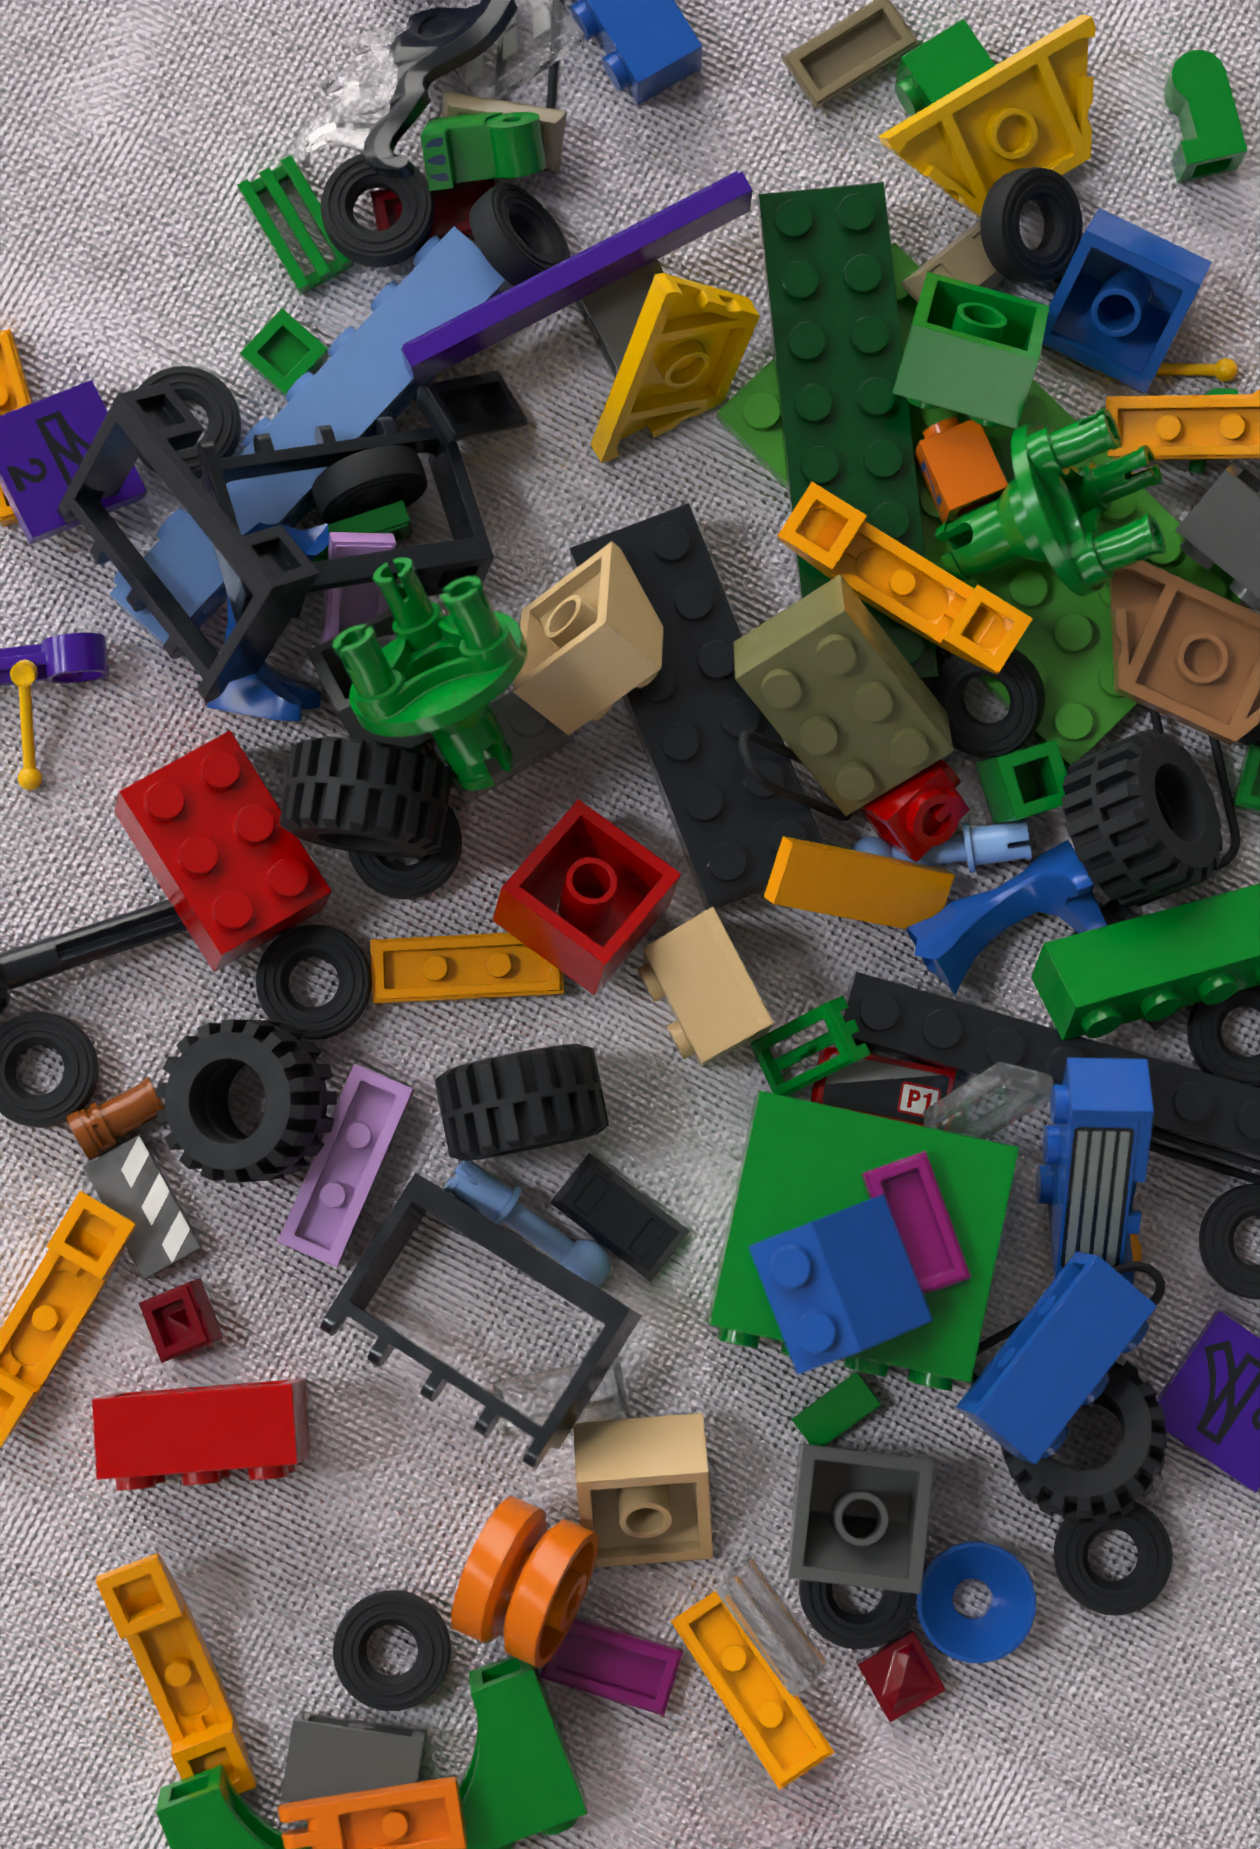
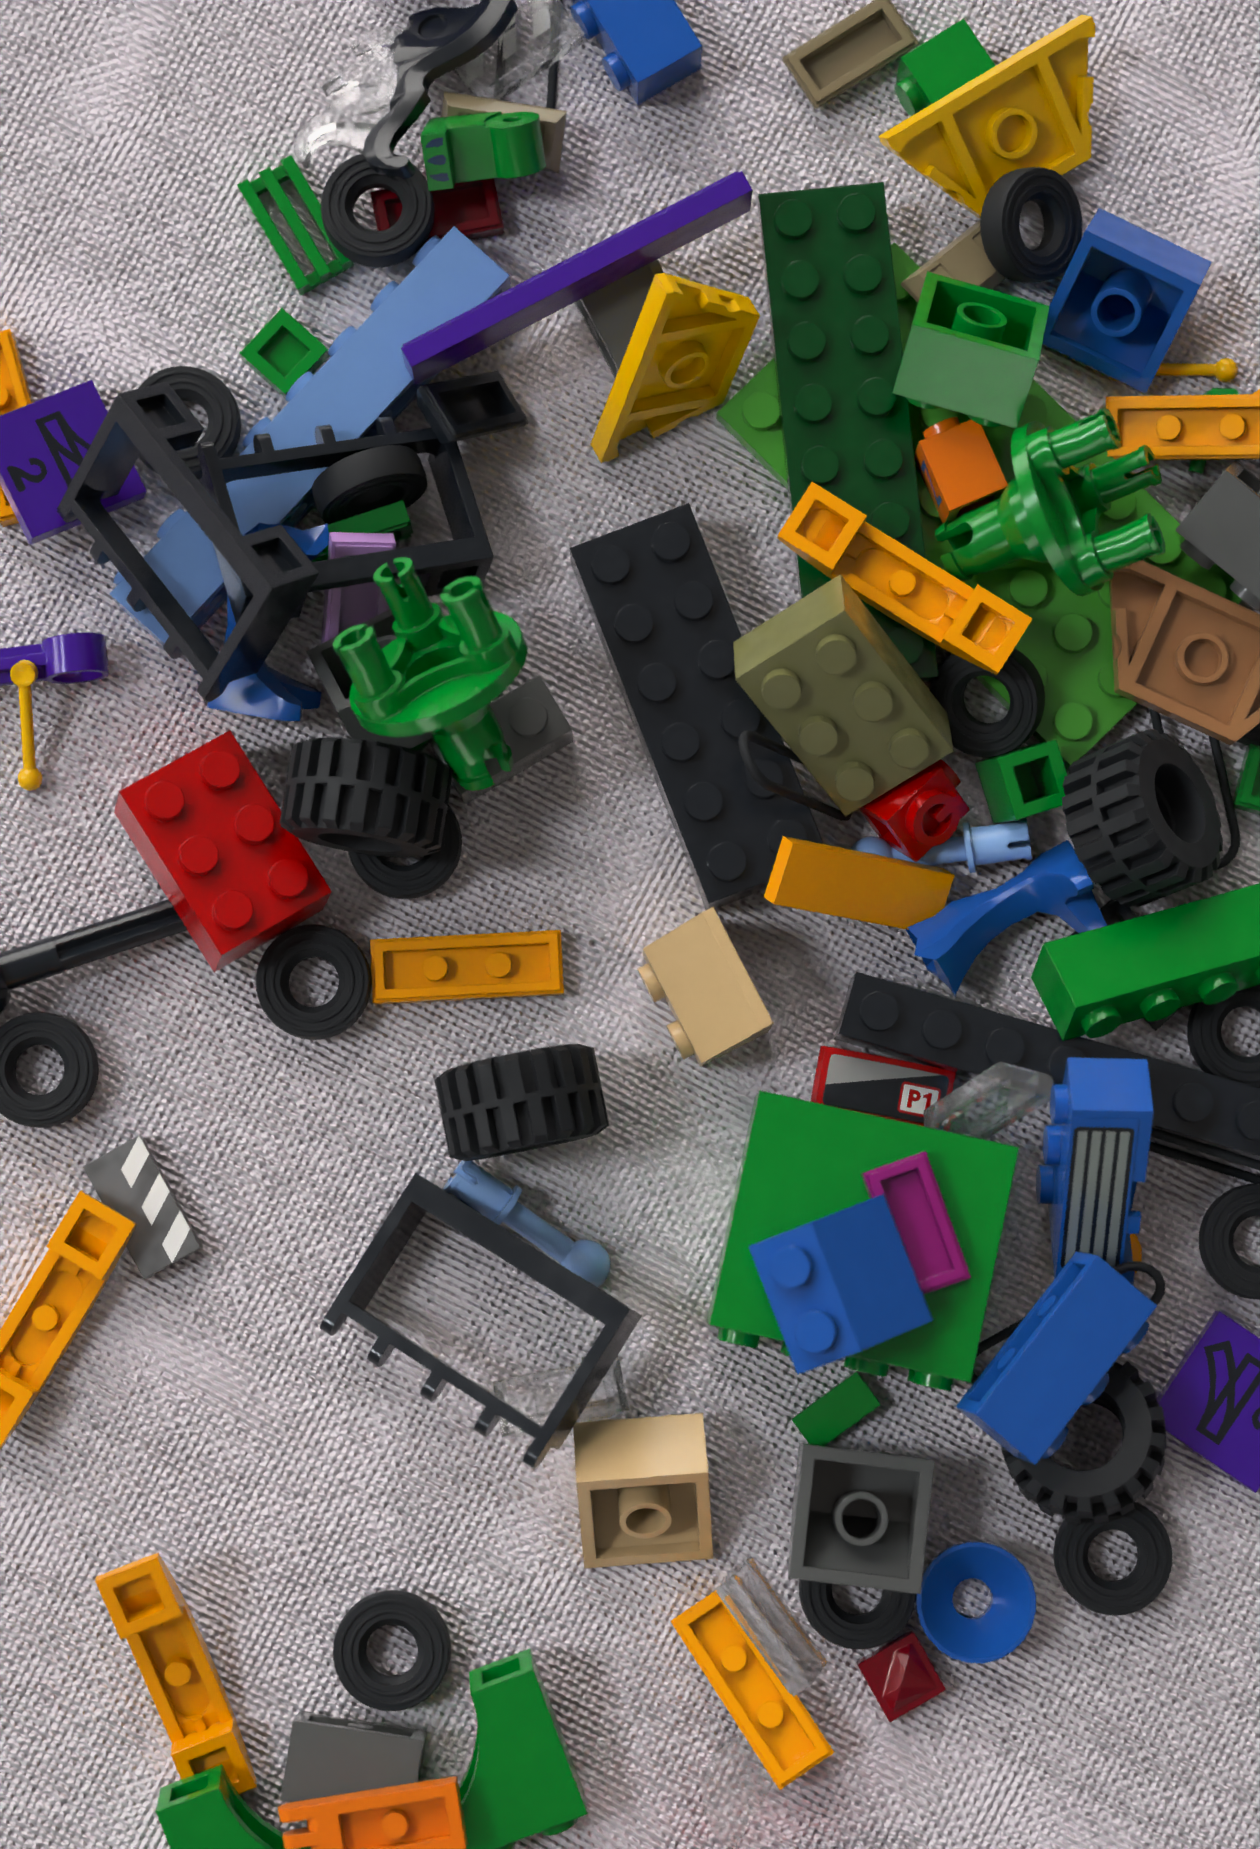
dark orange pin [66,1077,165,1161] -> none
red brick [92,1378,310,1491] -> none
dark red tile [139,1278,224,1363] -> none
black tyre [156,1019,337,1183] -> none
lavender plate [278,1064,414,1267] -> none
orange wheel [451,1496,599,1669] -> none
black tyre [469,183,571,286] -> none
red brick [492,799,681,996] -> none
tan slope [513,541,664,736] -> none
magenta tile [540,1617,683,1716] -> none
black tile [550,1153,690,1282] -> none
green tile [750,996,871,1096] -> none
green leg [1164,50,1248,184] -> none

